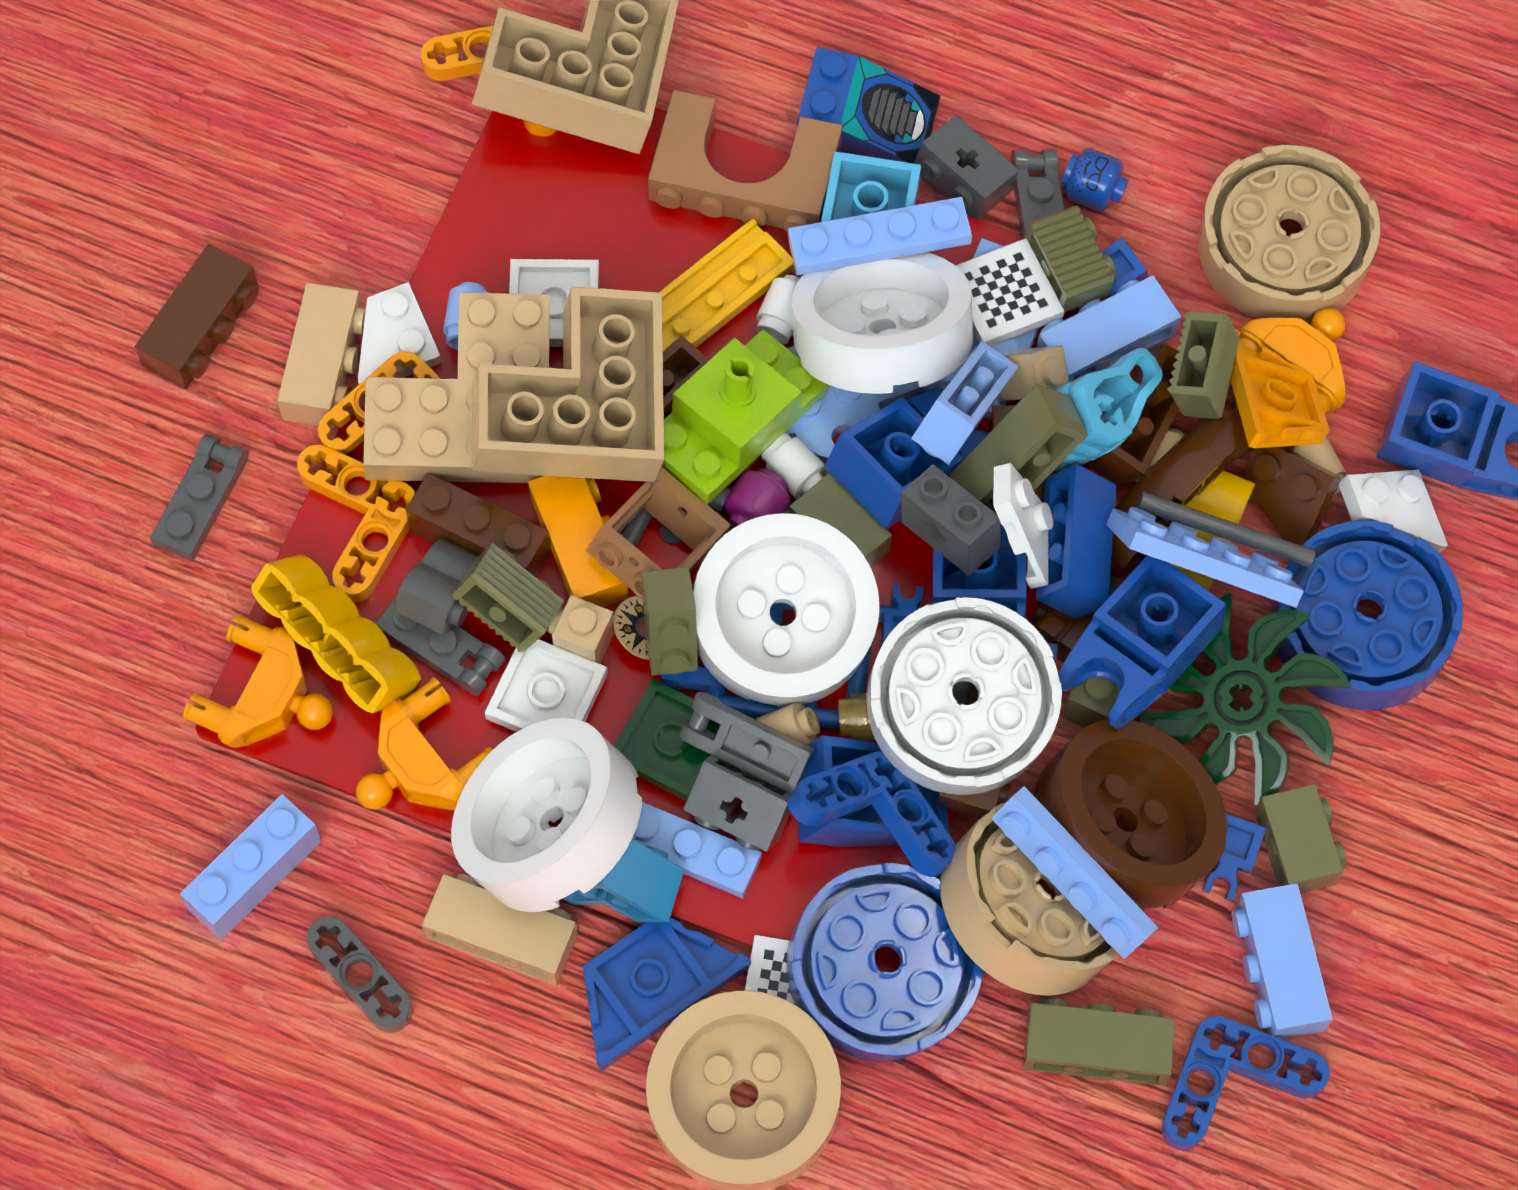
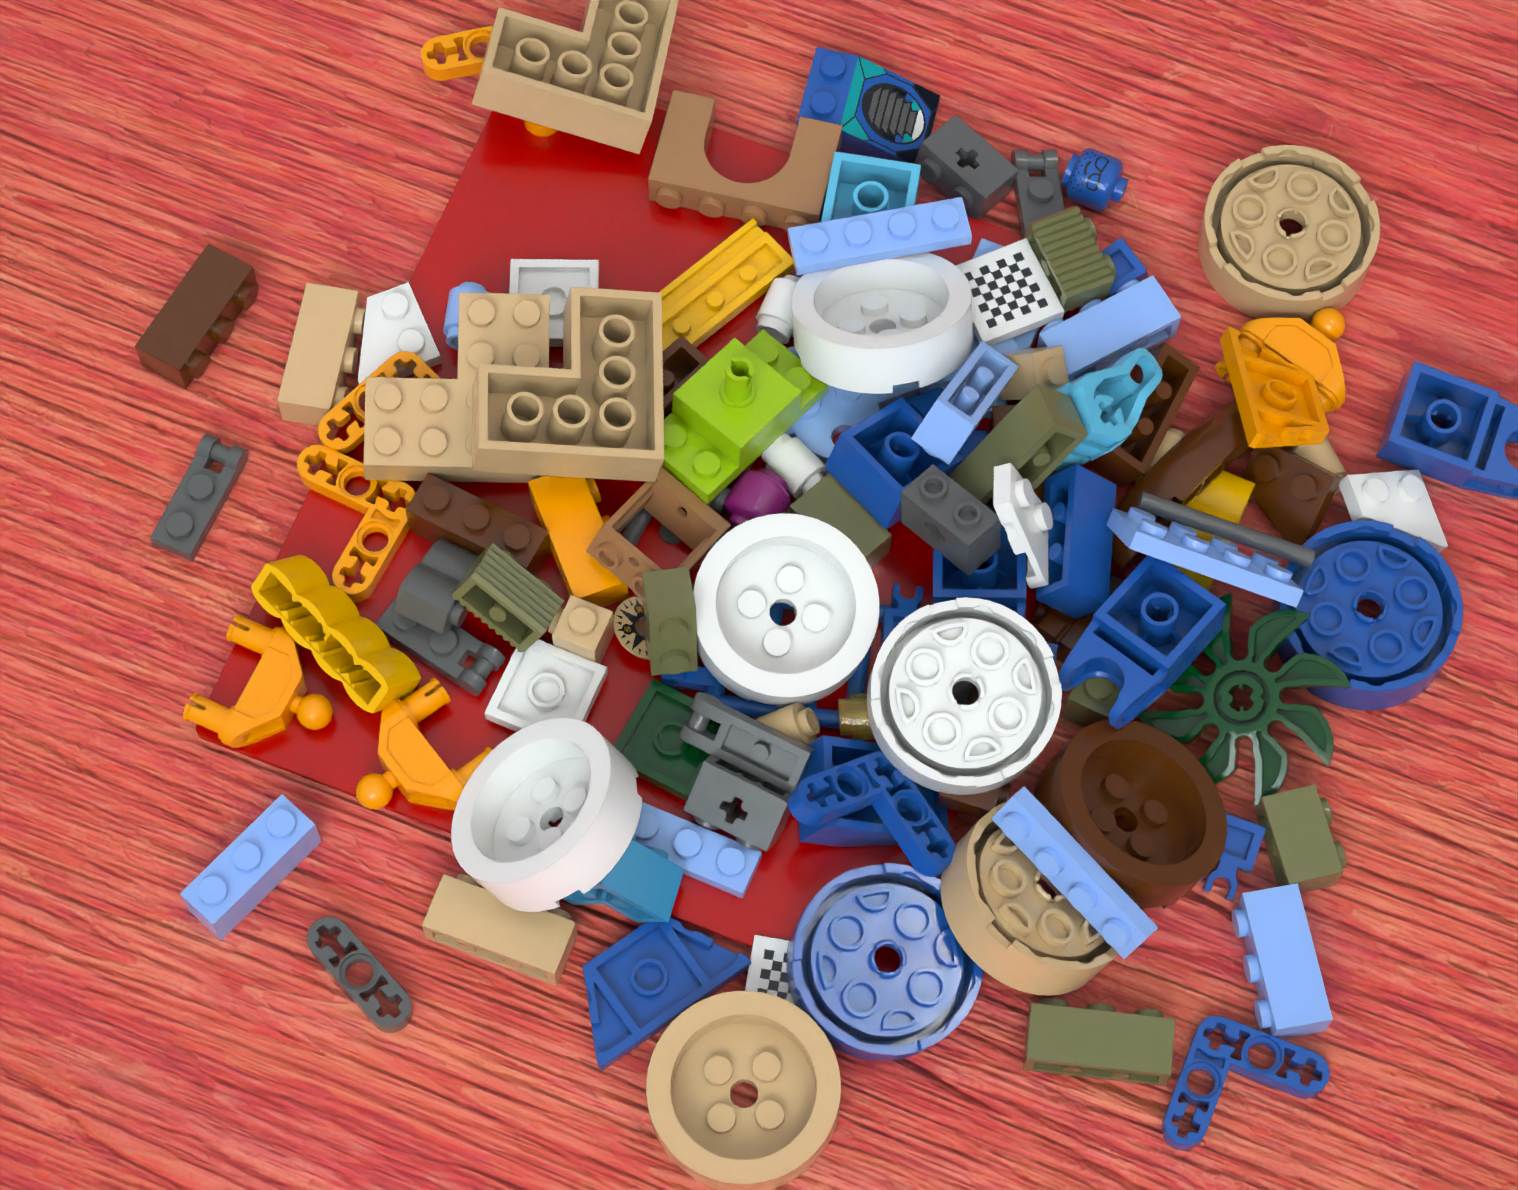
olive brick [1167,311,1240,419] -> none

